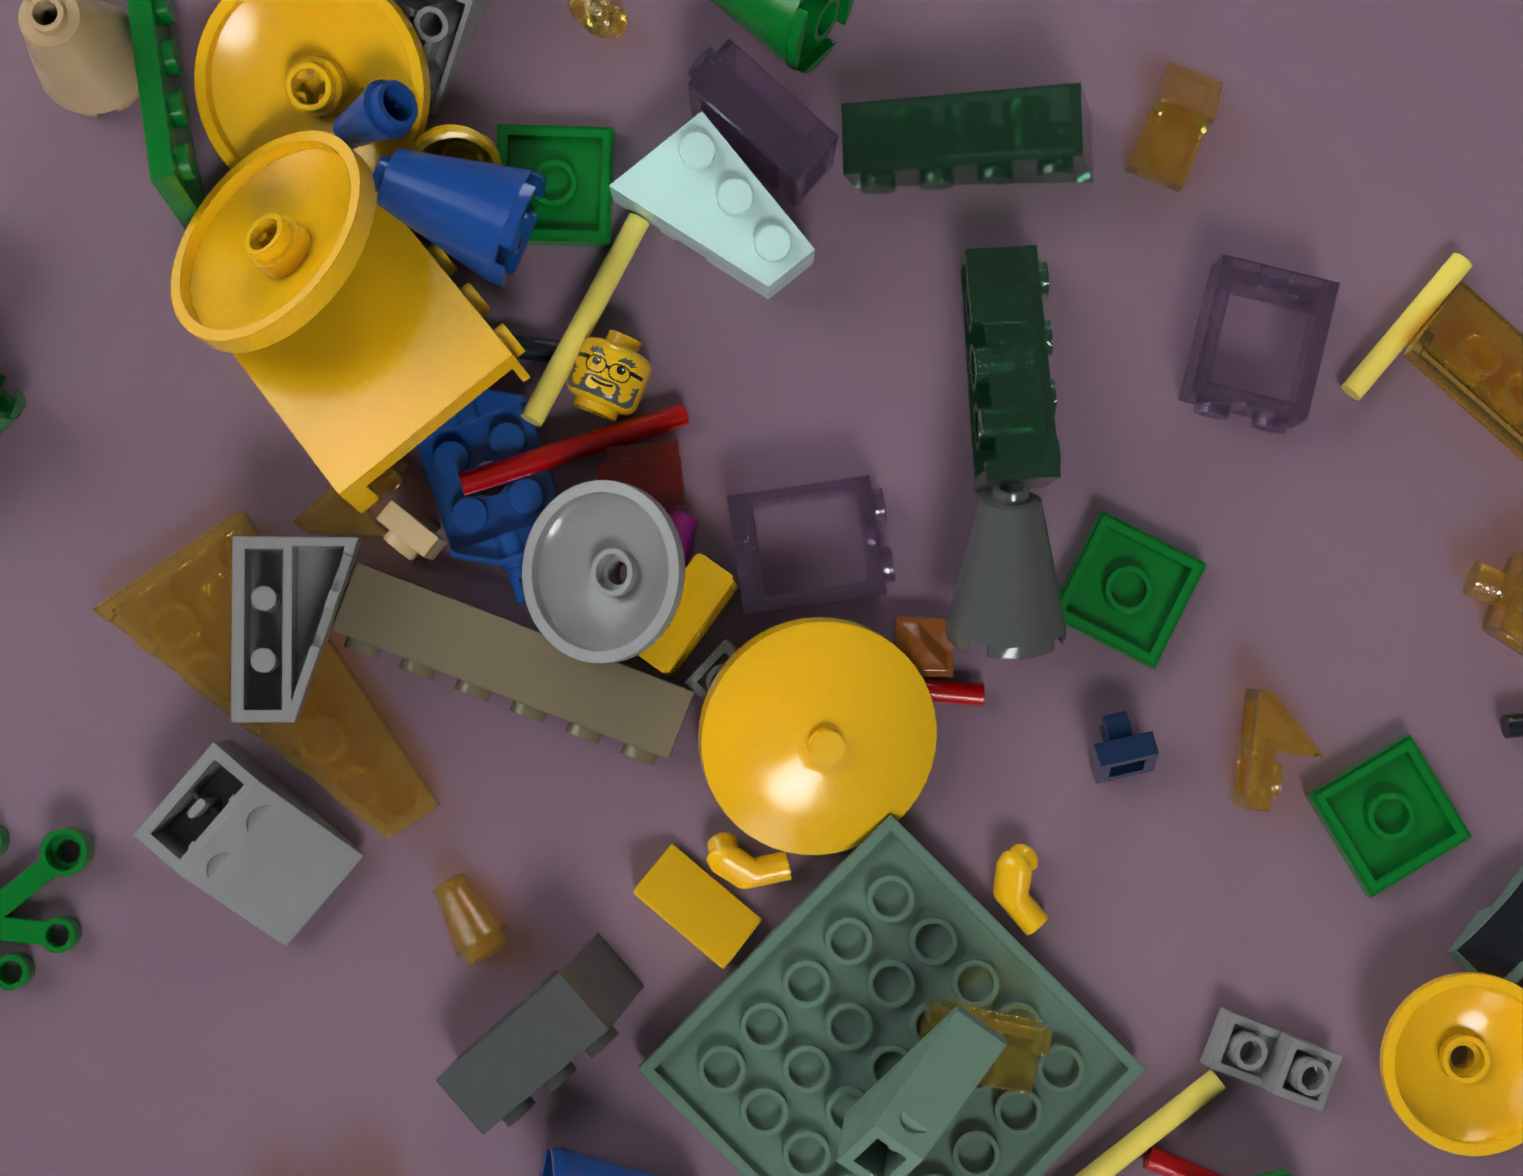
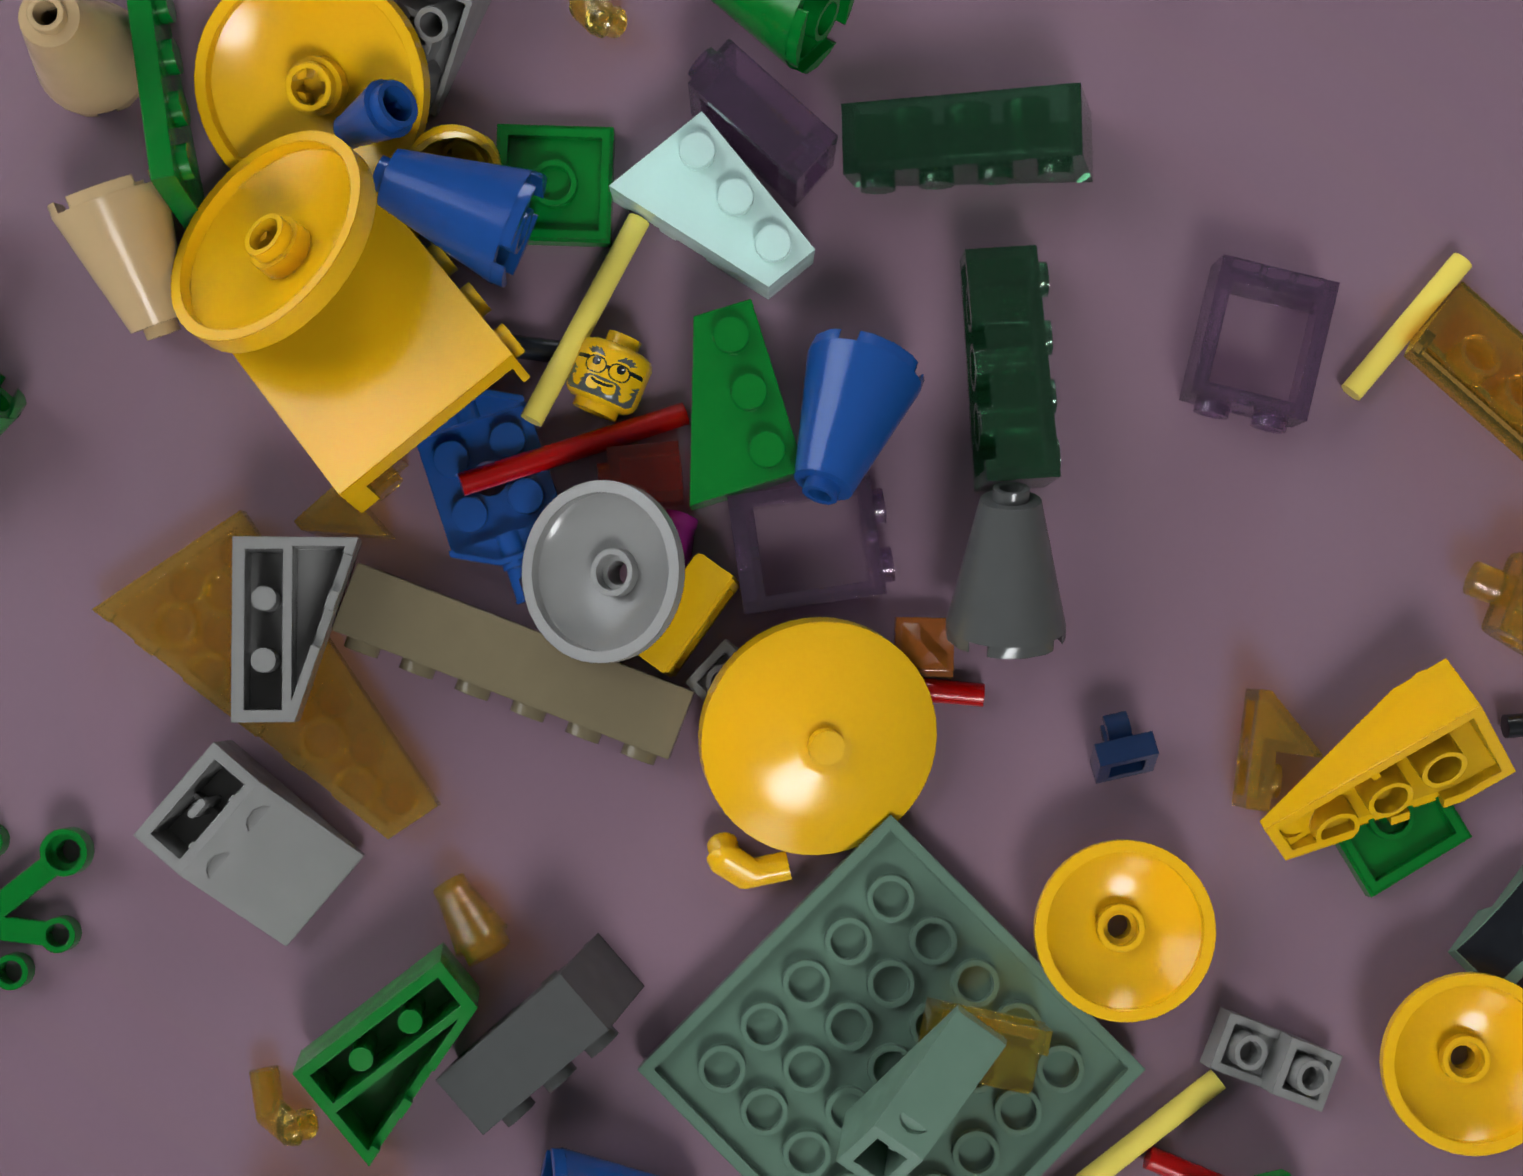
tan plate [376,500,447,564] -> none
yellow slope [632,843,762,969] -> none
yellow arm [993,844,1049,936] -> none
green tile [1059,511,1207,669] -> none
clear yellow slope [1125,61,1223,192] -> none
none -> tan cone [47,170,181,341]
none -> clear yellow arm [249,1065,319,1146]
none -> green wedge [292,942,480,1166]
none -> green wedge [690,299,797,511]
none -> blue cone [794,329,924,505]
none -> yellow dish [1034,839,1216,1022]
none -> yellow wedge [1259,658,1516,861]

